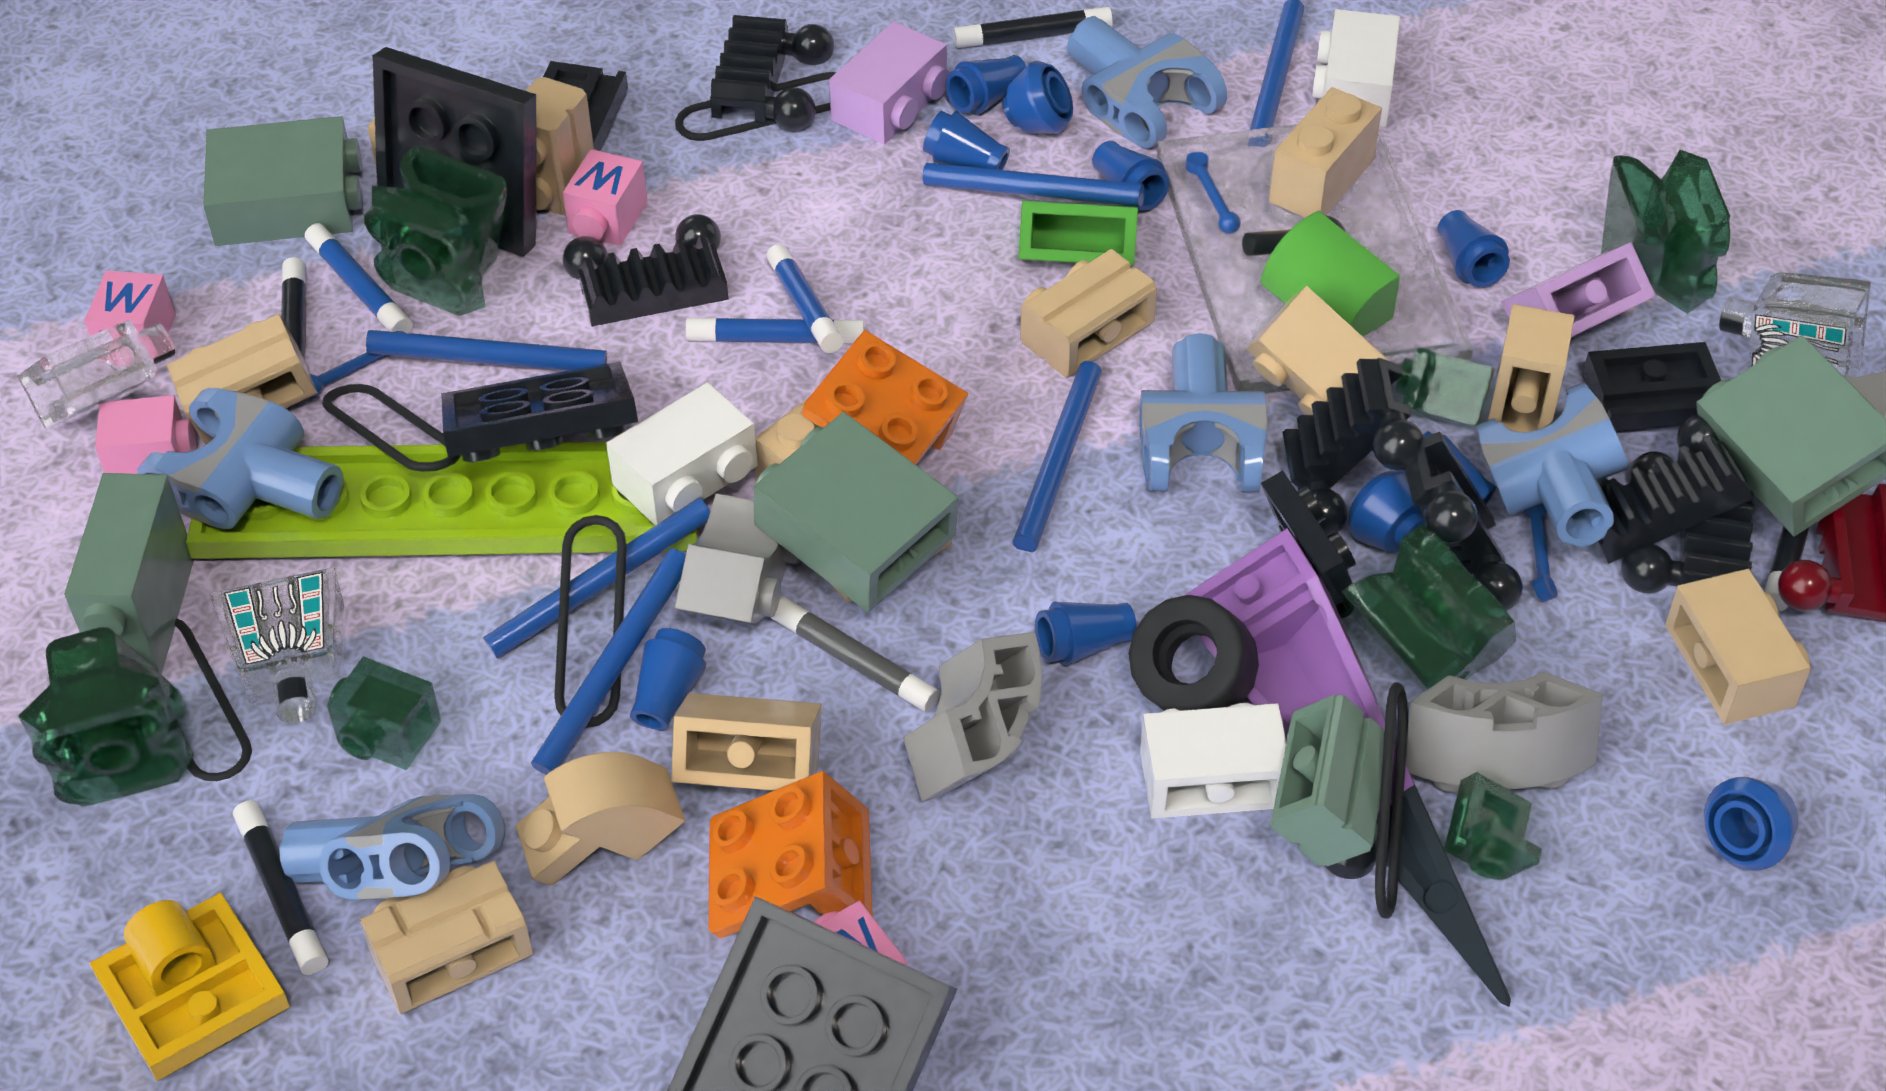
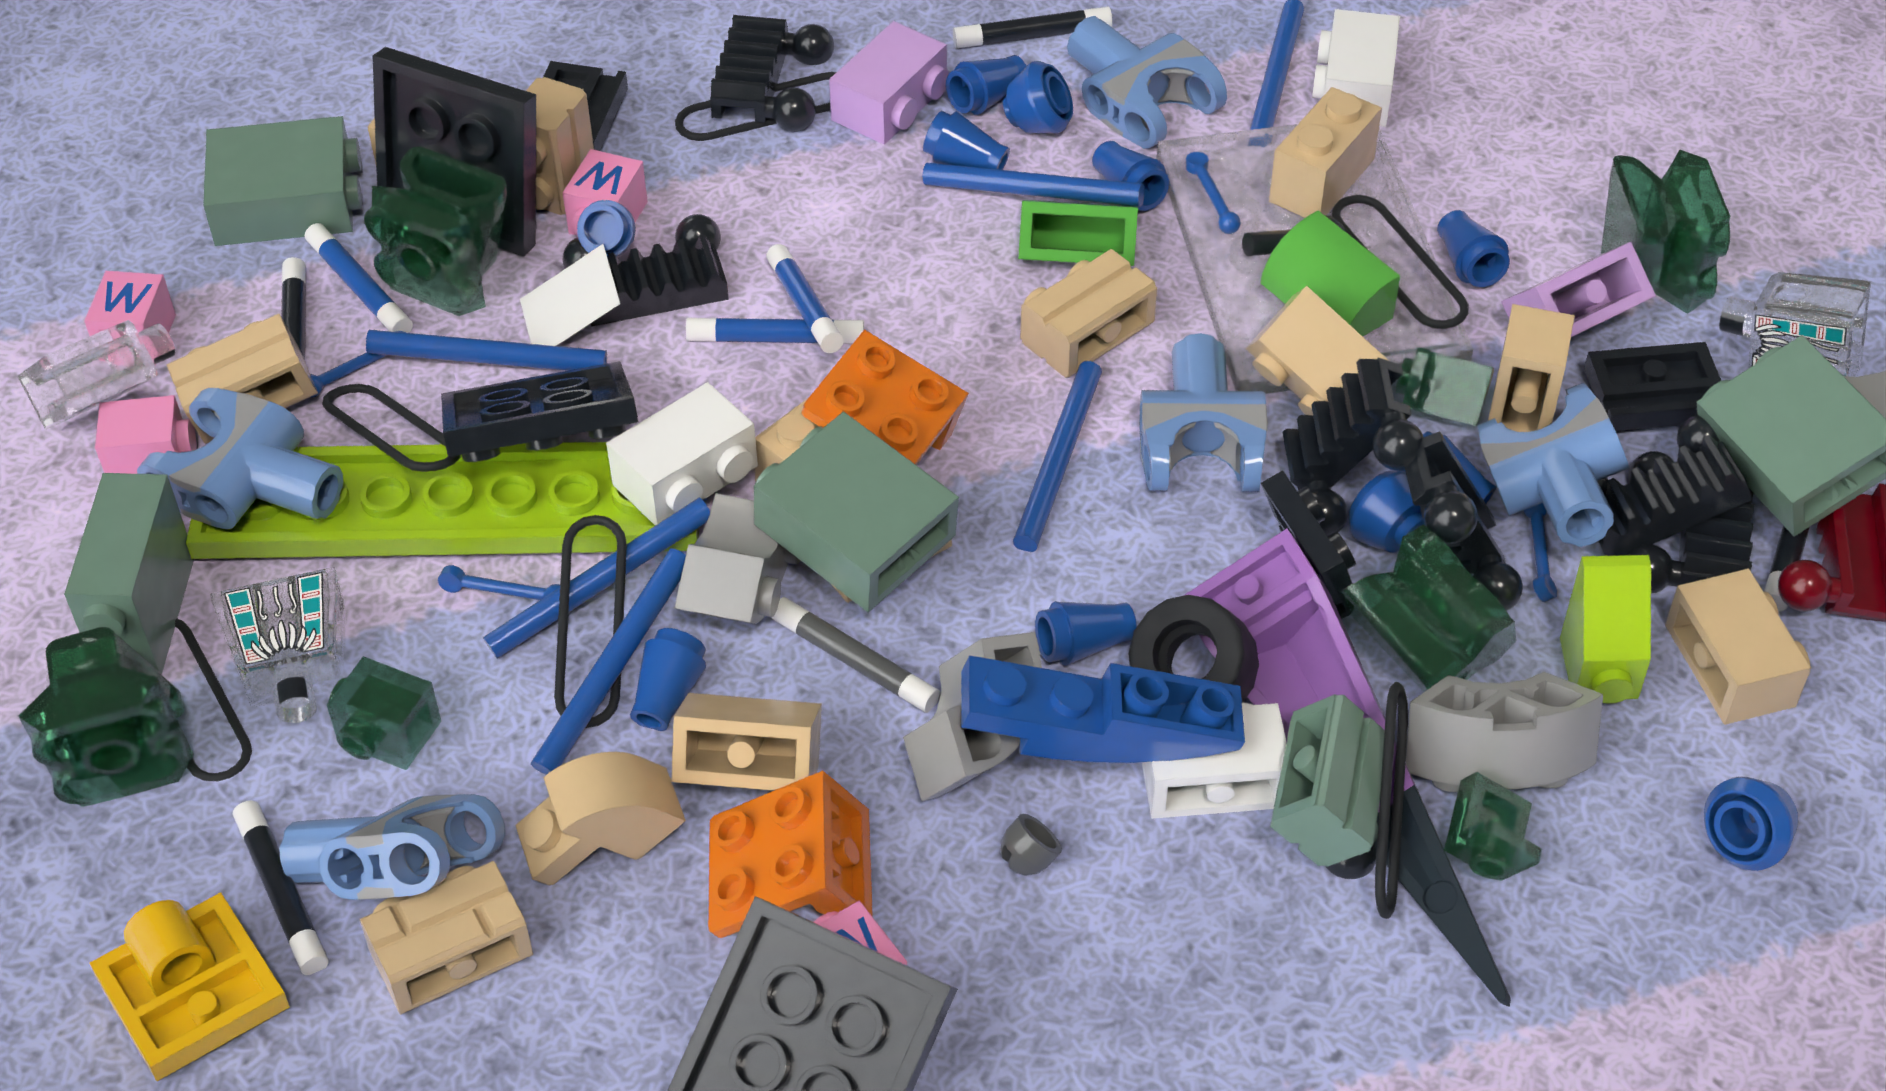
none -> blue hinge [438,565,560,600]
none -> white sticker [520,244,620,346]
none -> plate [577,200,636,257]
none -> blue slope [961,655,1245,763]
none -> dark grey hinge [1000,814,1062,876]
none -> black piece [1332,195,1469,329]
none -> lime slope [1560,555,1651,704]

